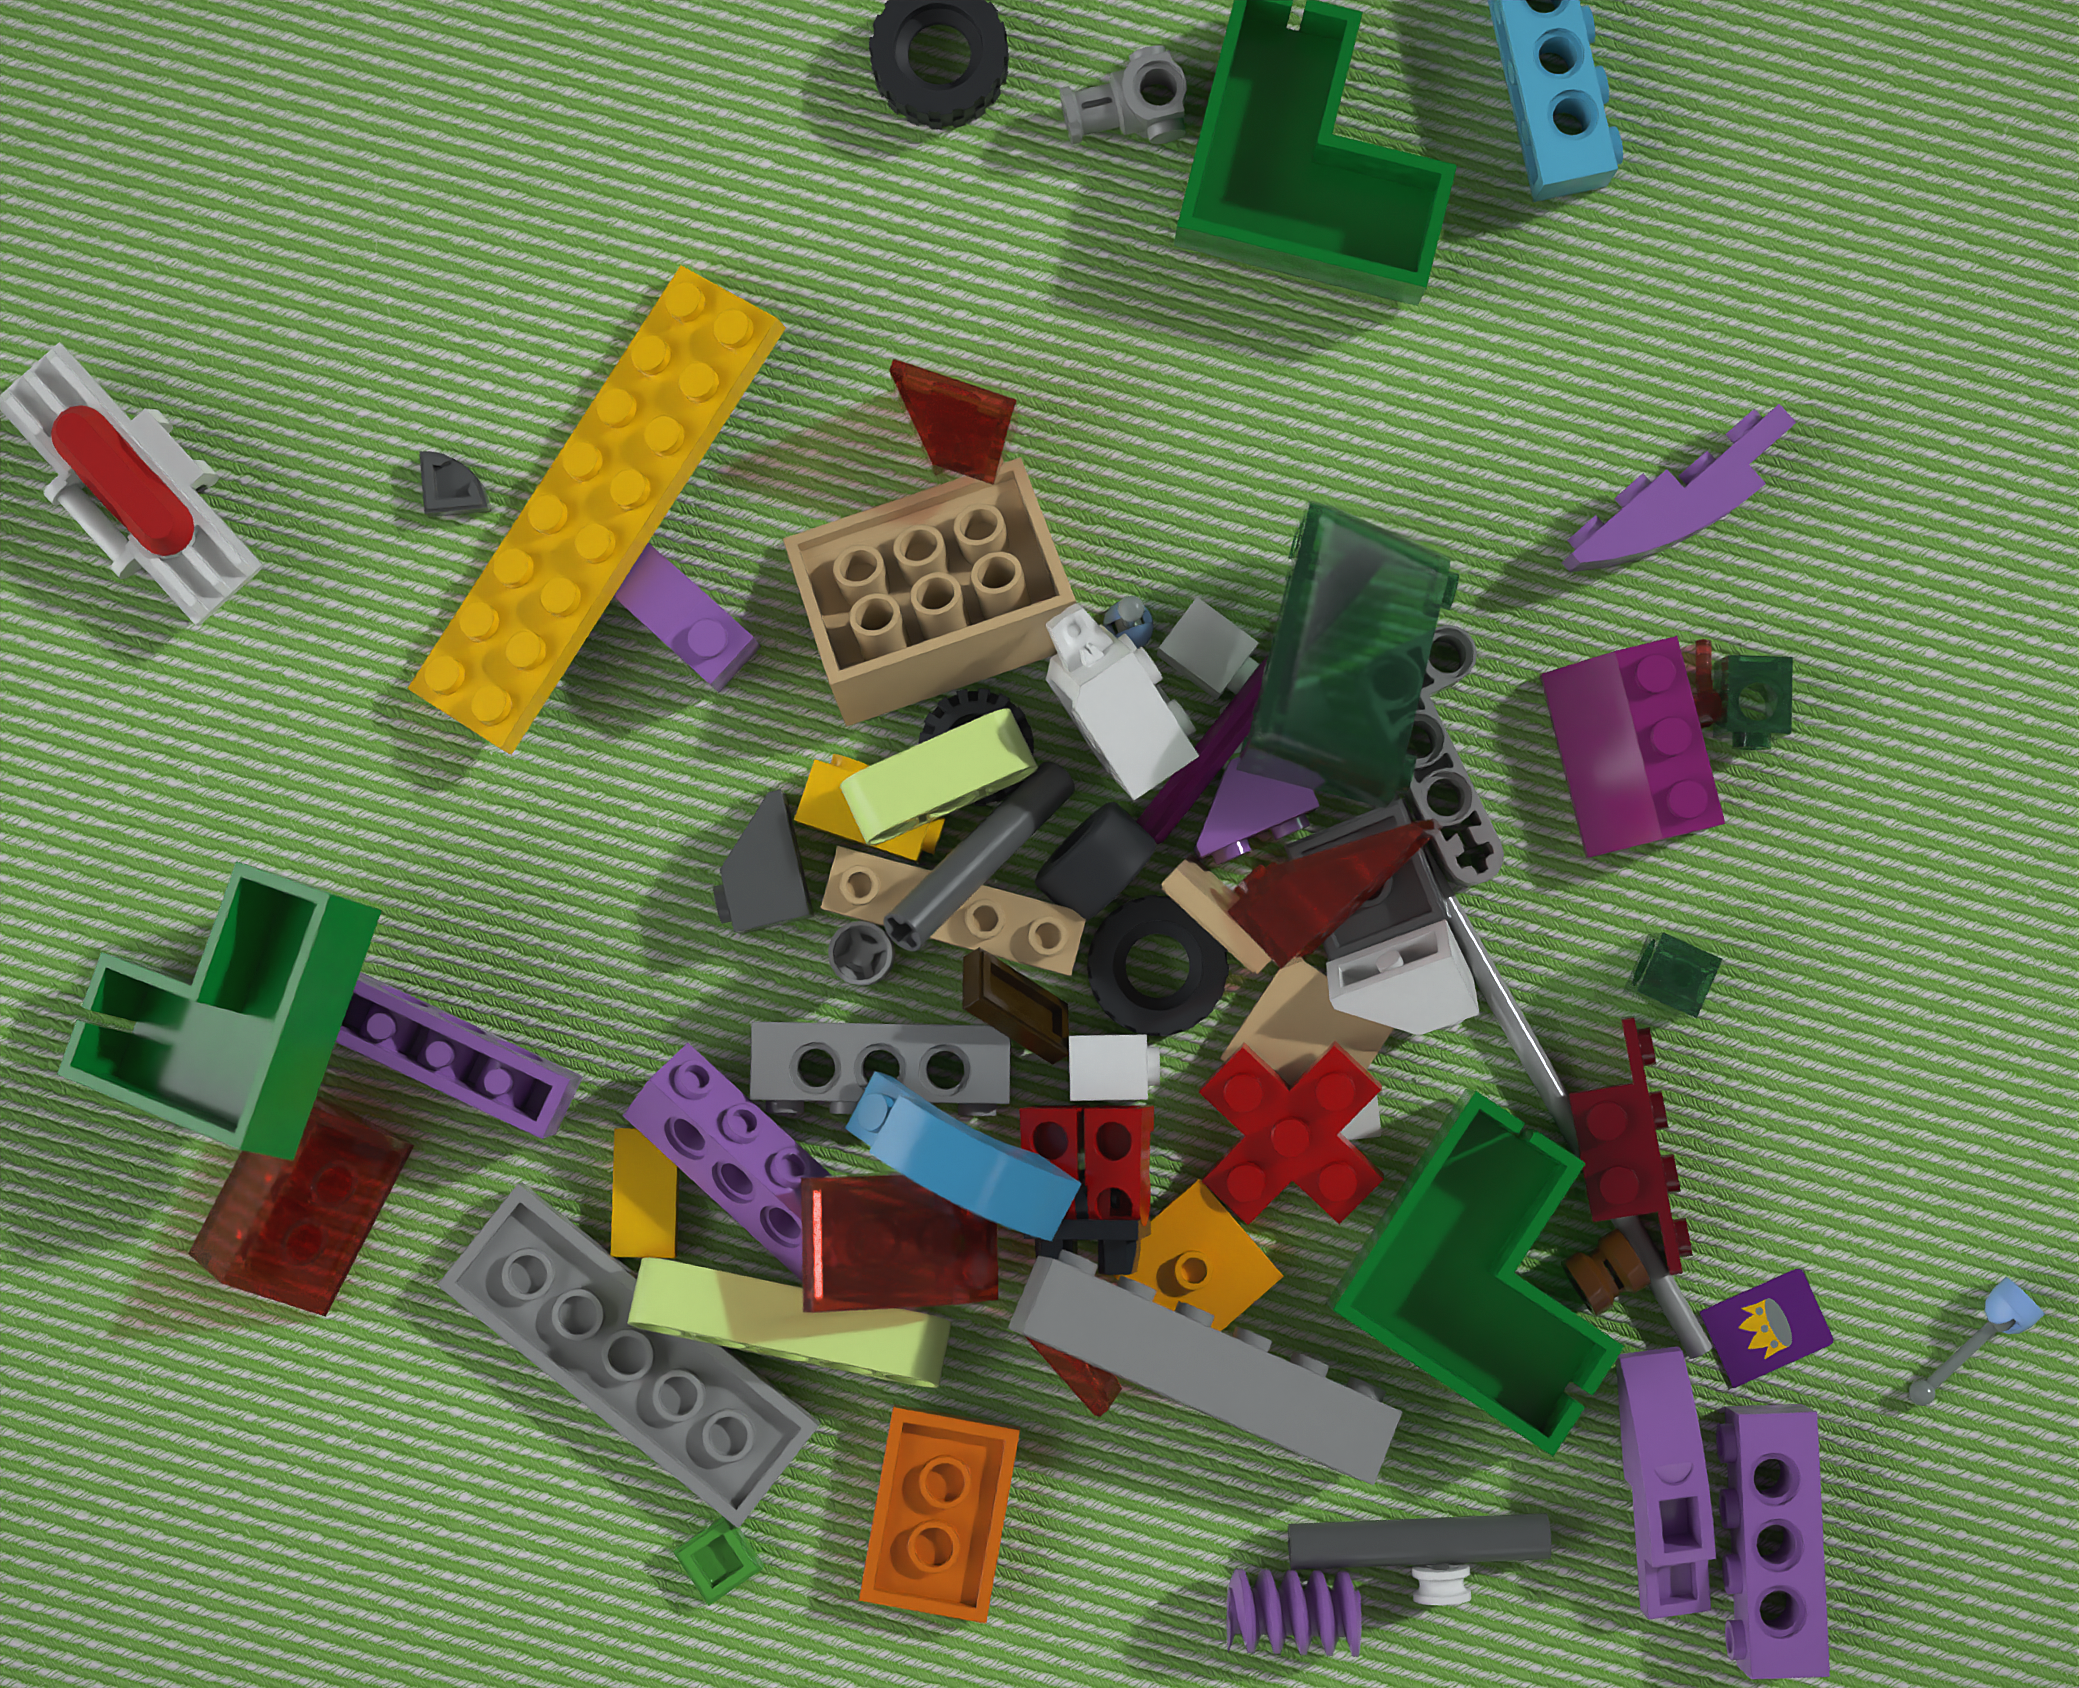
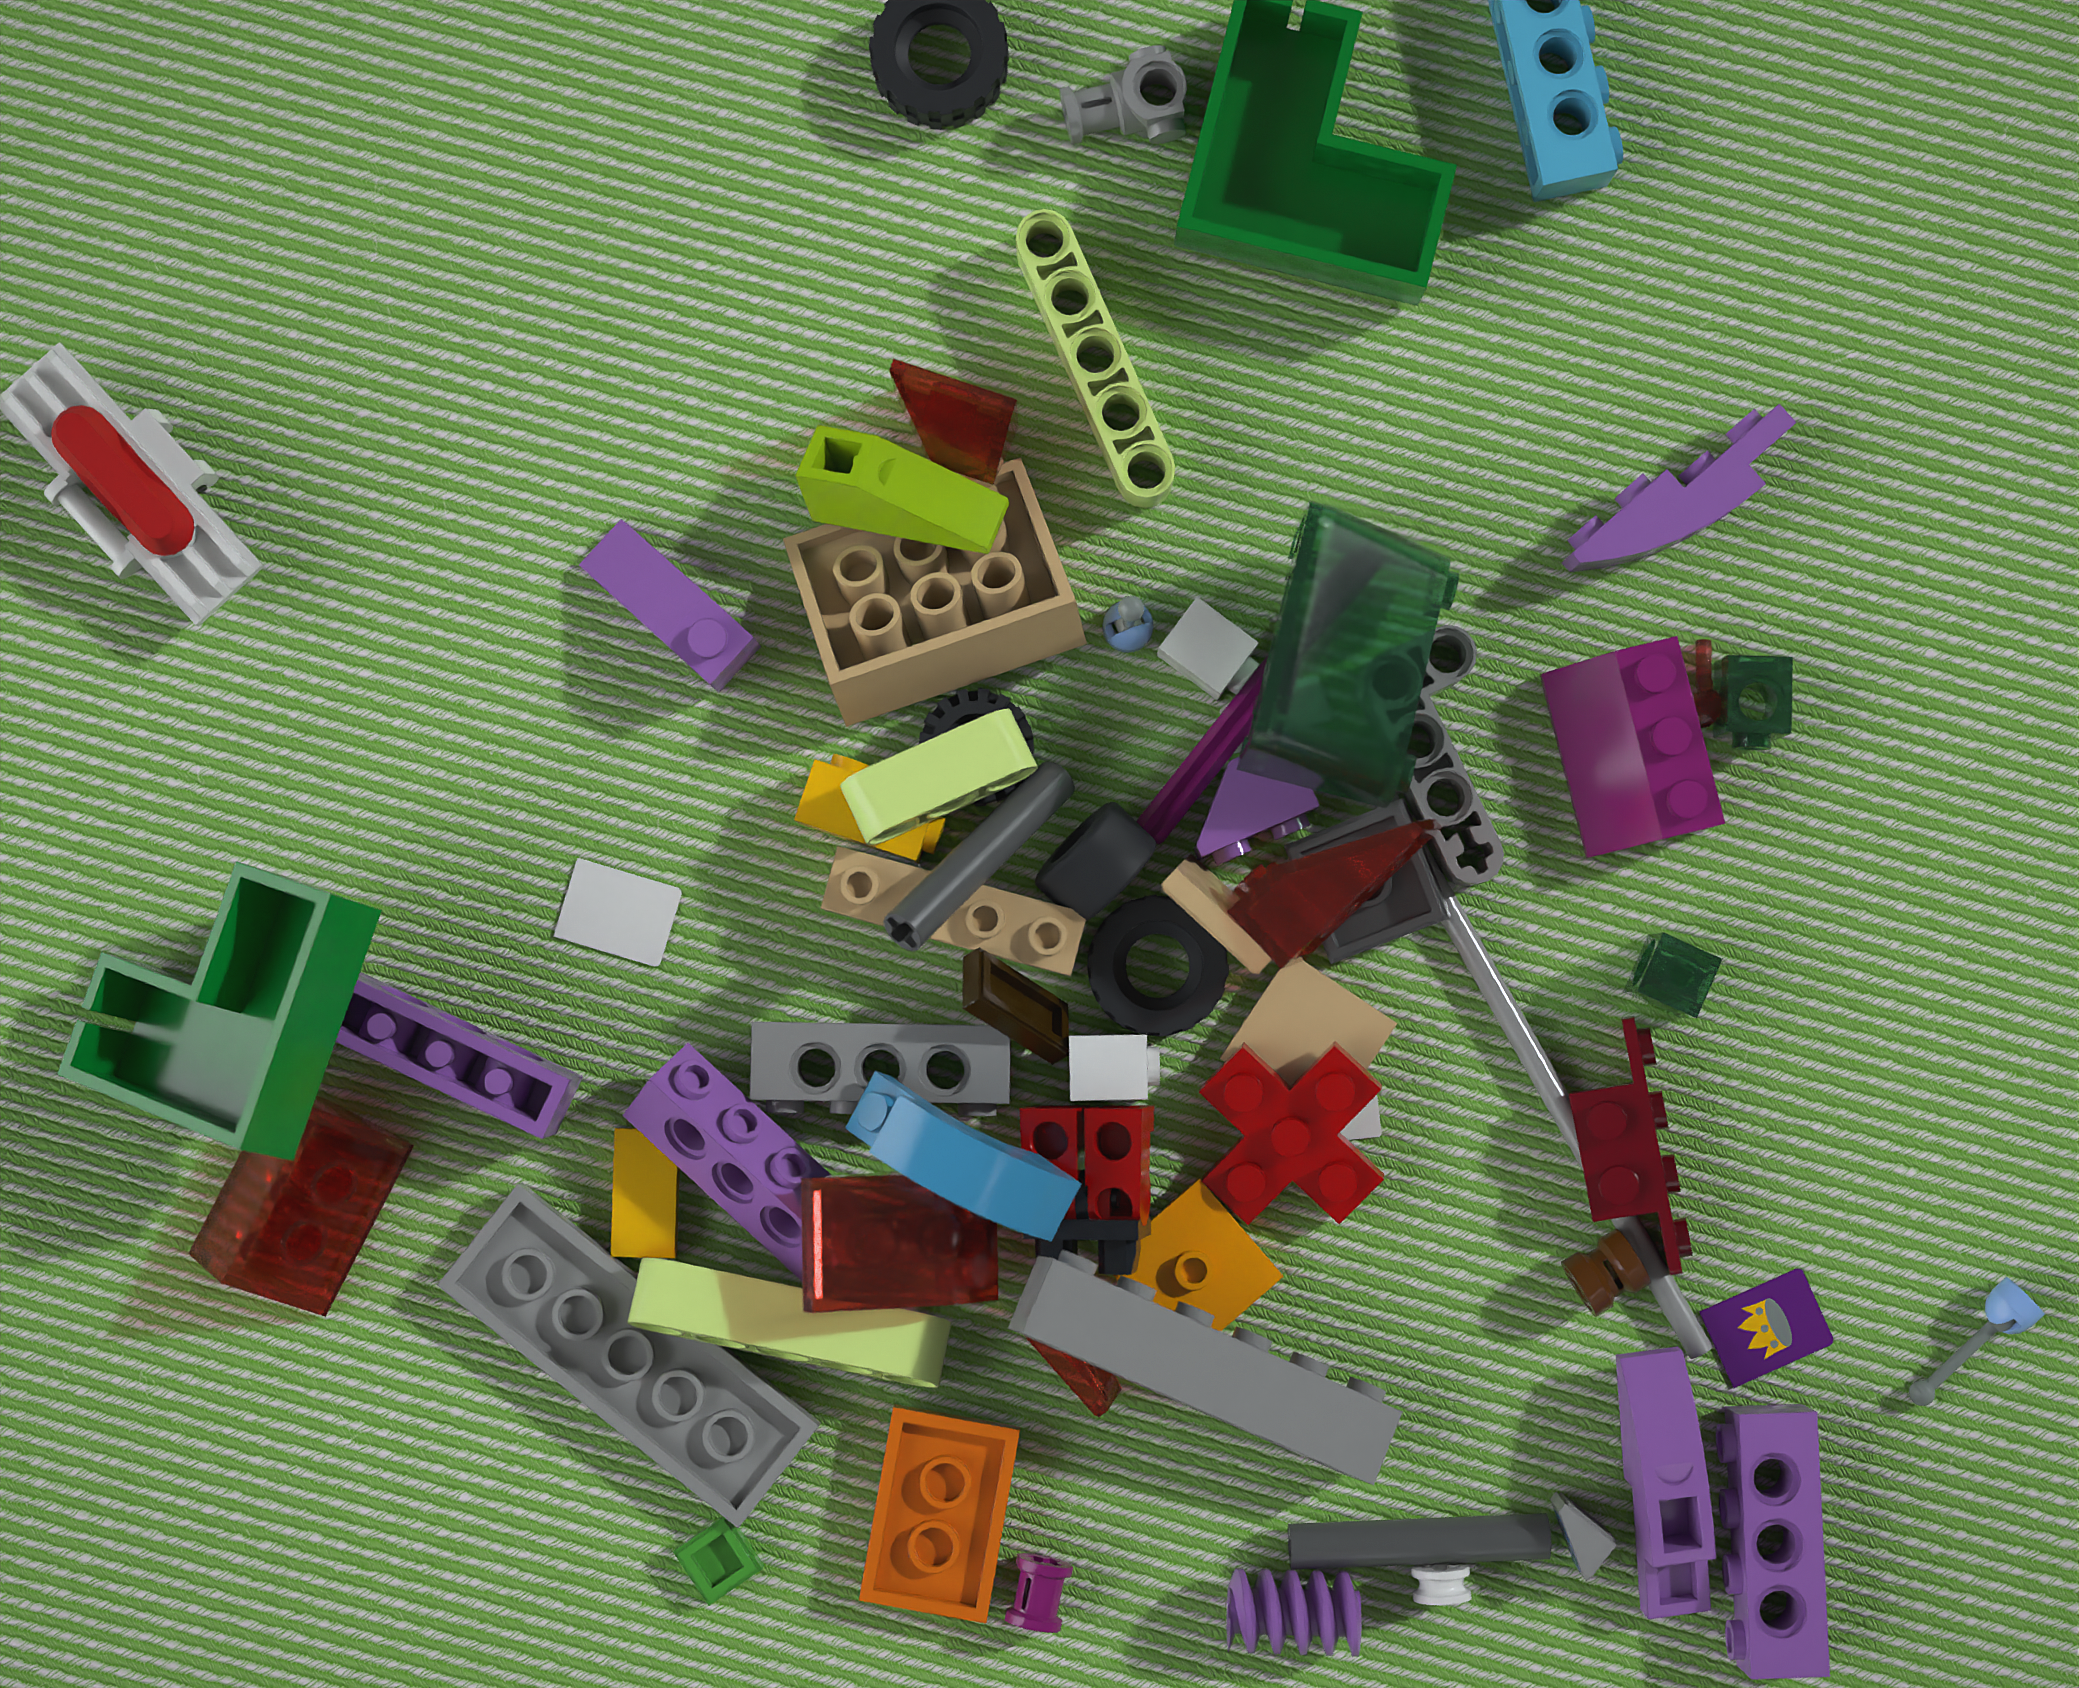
yellow plate [407,265,786,755] -> none
dark grey tile [419,451,491,517] -> none
dark grey slope [713,789,815,934] -> none
light grey wheel [828,921,896,986] -> none
white hinge [1045,603,1199,800] -> none
white slope [1326,919,1480,1036] -> none
green piece [1326,1089,1625,1456] -> none
none -> white sticker [553,858,682,967]
none -> lime slope [795,425,1009,554]
none -> magenta bush [1004,1553,1073,1633]
none -> yellowish green beam [1016,209,1176,508]
none -> light grey slope [1550,1492,1617,1581]

